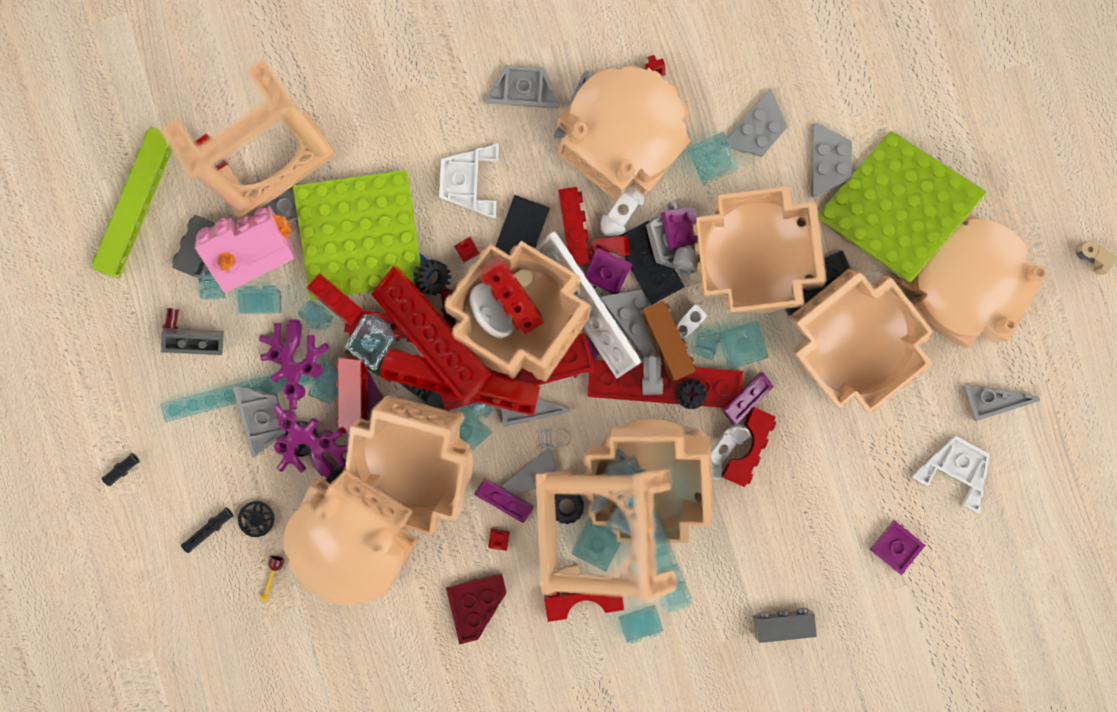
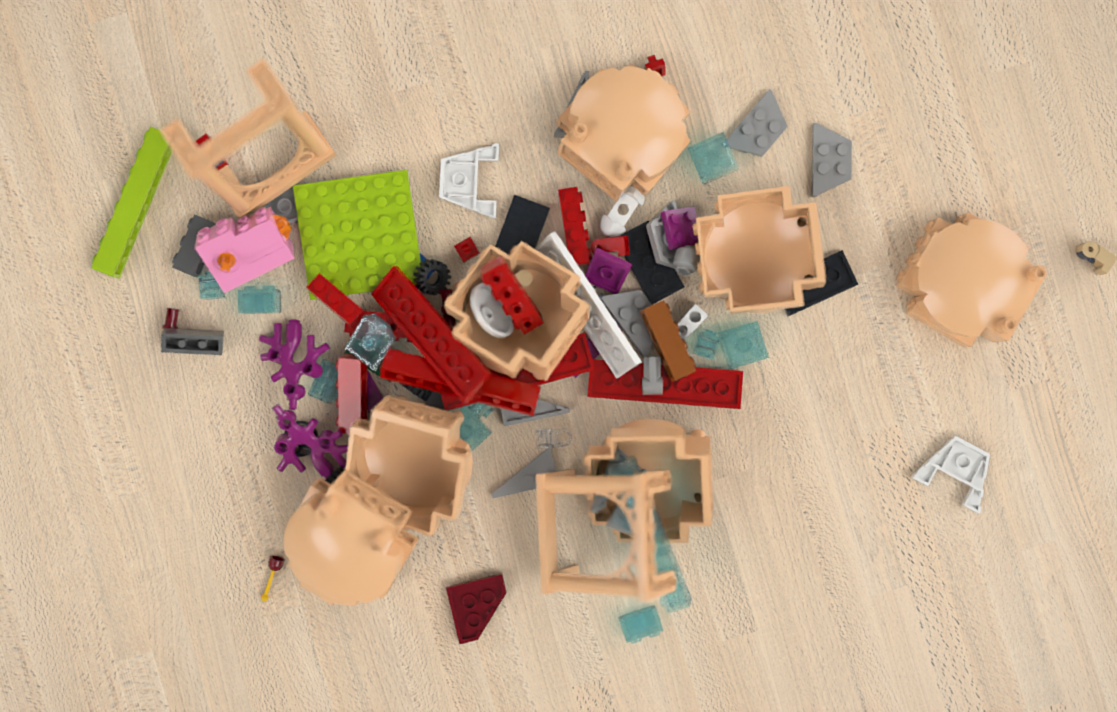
black pin [102,453,140,486] -> none
clear light blue plate [160,374,315,422] -> none
black pin [181,507,234,553] -> none
light grey wing [233,385,286,458] -> none
black wheel [238,501,275,537] -> none
clear light blue brick [297,300,333,331] -> none
magenta tile [474,477,533,523] -> none
light grey wing [486,65,559,109] -> none
red tile [488,528,510,551] -> none
red arch [544,591,624,622] -> none
black tyre [554,494,584,524] -> none
clear light blue brick [571,517,621,572] -> none
black gear [676,379,707,409] -> none
white piece [711,424,751,480] -> none
red arch [721,407,776,487] -> none
magenta tile [722,372,774,425] -> none
dark grey brick [753,608,817,643] -> none
light nougat windscreen [788,268,934,413] -> none
lime plate [818,131,987,284] -> none
magenta plate [870,520,926,575] -> none
light grey wing [963,385,1040,421] -> none

